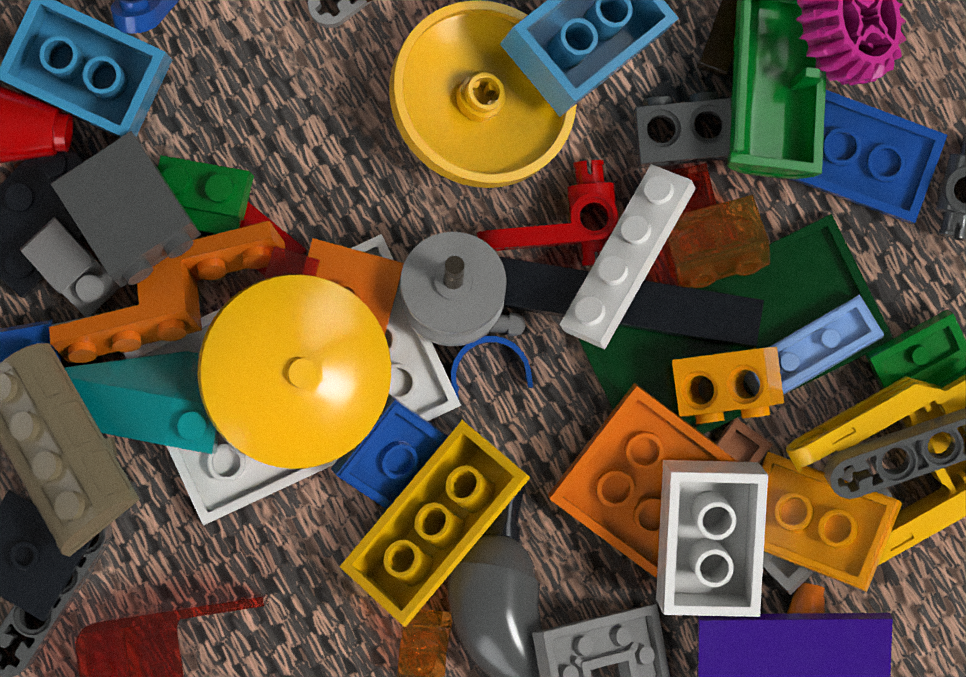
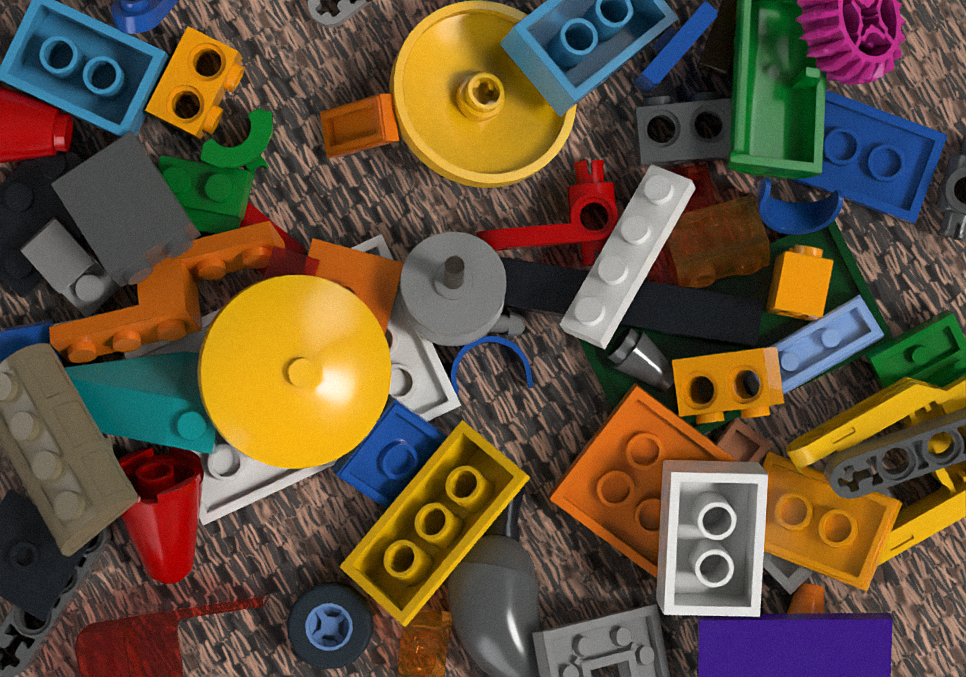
none -> red cone [118,447,204,584]
none -> light orange brick [145,26,245,141]
none -> green piece [200,108,274,178]
none -> black wheel [287,582,374,669]
none -> orange tile [320,93,399,158]
none -> dark grey cone [607,327,675,393]
none -> blue plate [634,0,718,94]
none -> blue helmet [757,178,843,235]
none -> light orange brick [765,245,834,321]

